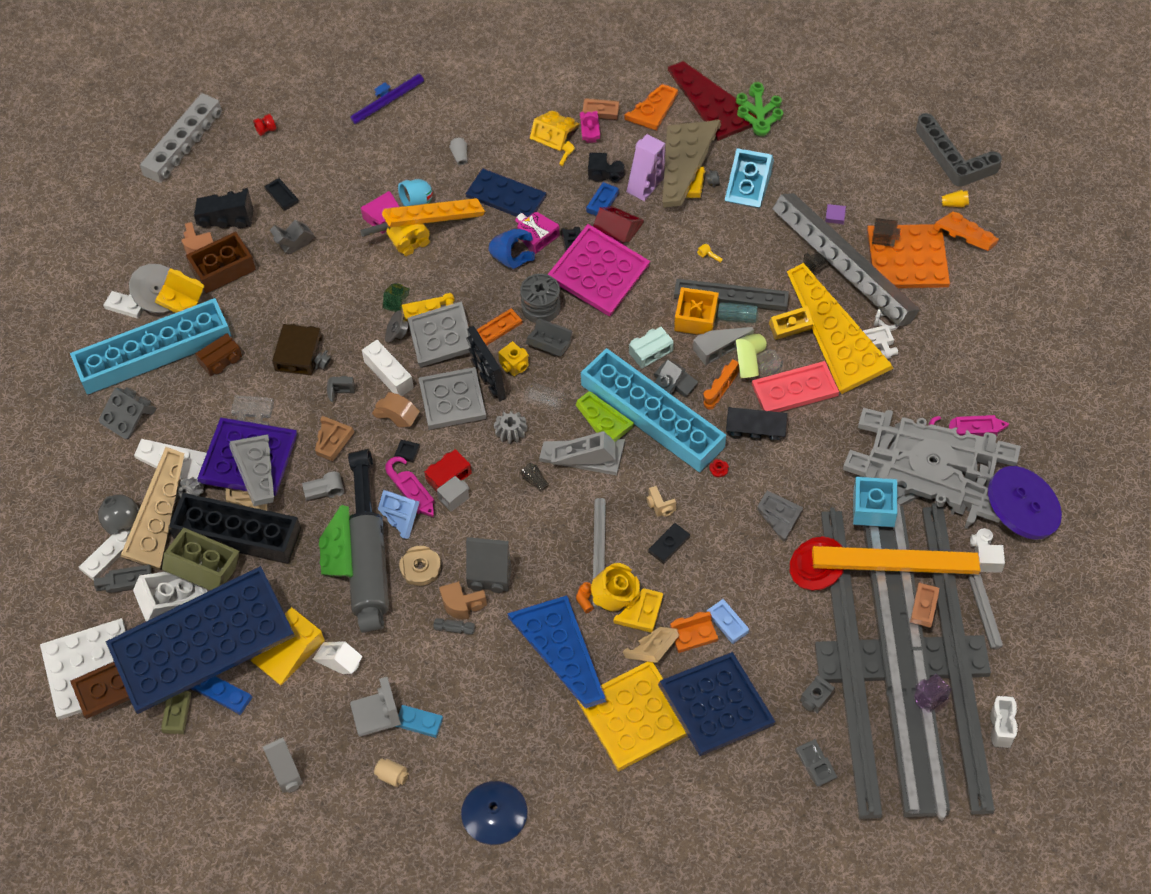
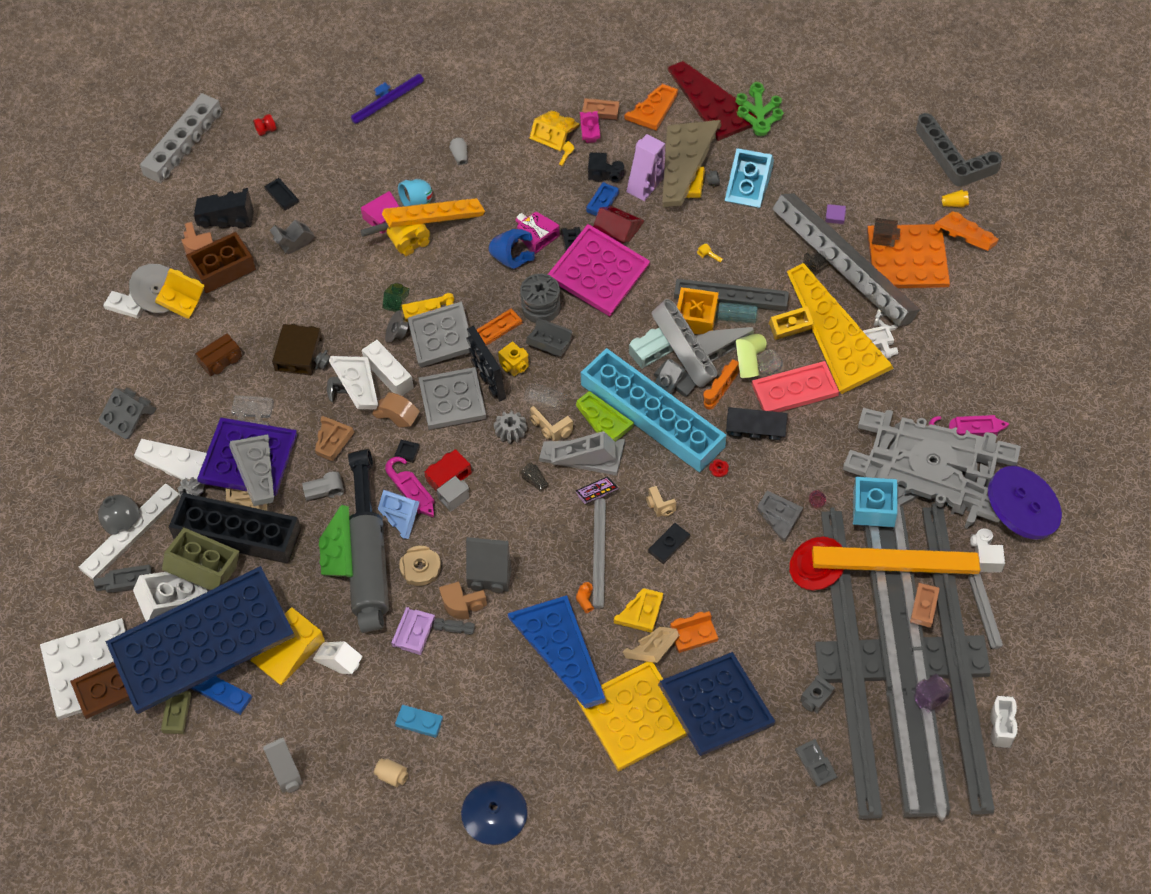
medium azure brick [70,298,232,395] -> none
tan wing [121,447,185,570] -> none
light grey bracket [350,677,401,736] -> none
dark blue plate [465,168,546,217] -> none
yellow brick [591,563,640,611] -> none
light blue plate [707,599,749,644] -> none
none -> white wing [329,356,378,409]
none -> lavender plate [391,607,435,655]
none -> tan bracket [530,406,573,441]
none -> piece [575,476,618,504]
none -> light grey beam [652,299,717,387]
none -> clear pink hinge [809,490,826,507]

